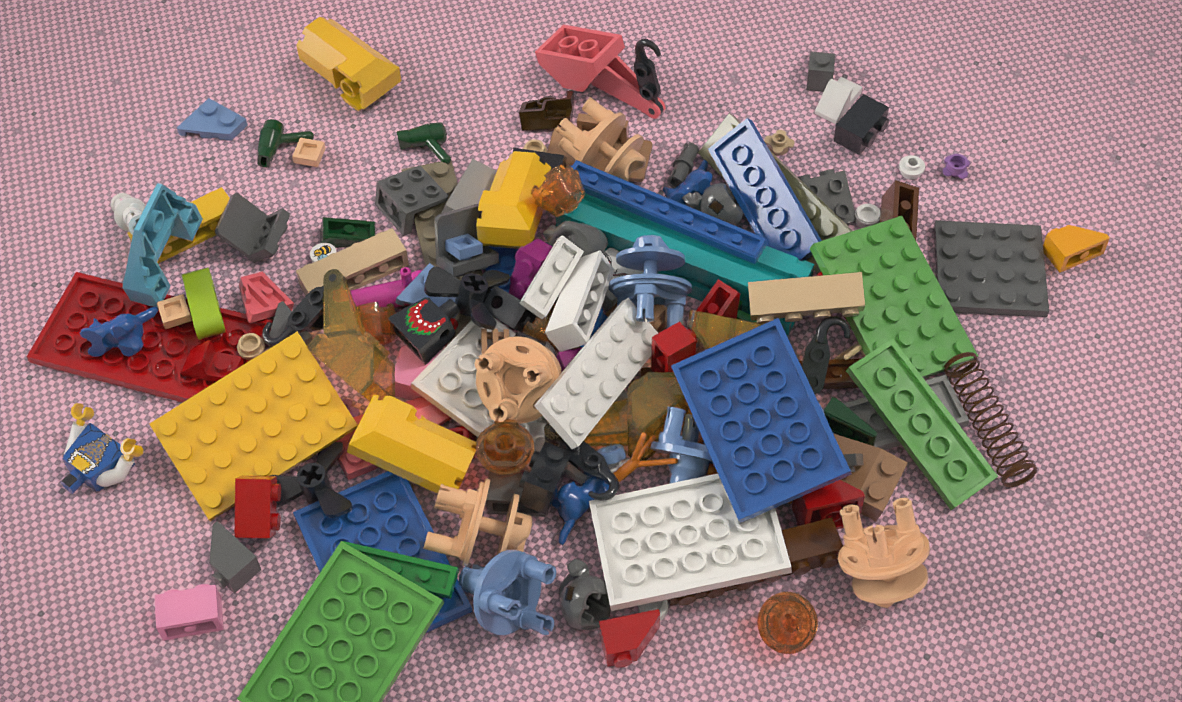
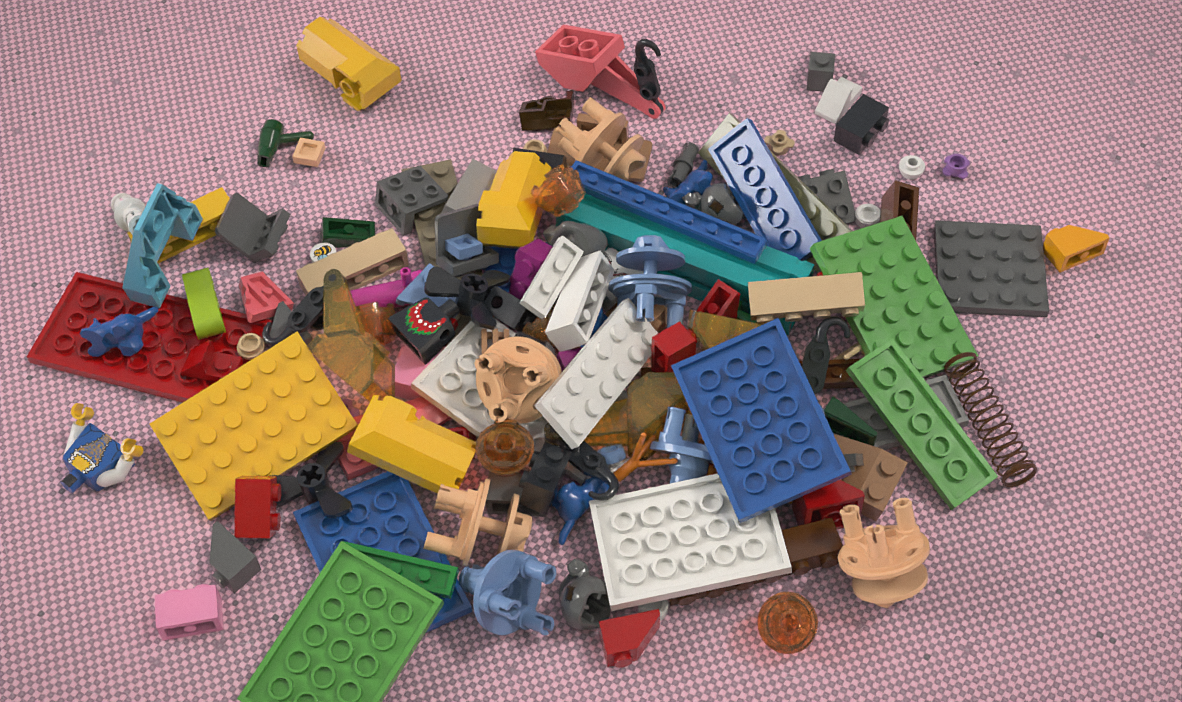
light nougat plate [157,294,192,329] -> none
medium blue wing [177,98,248,141] -> none
dark green piece [397,122,451,164] -> none

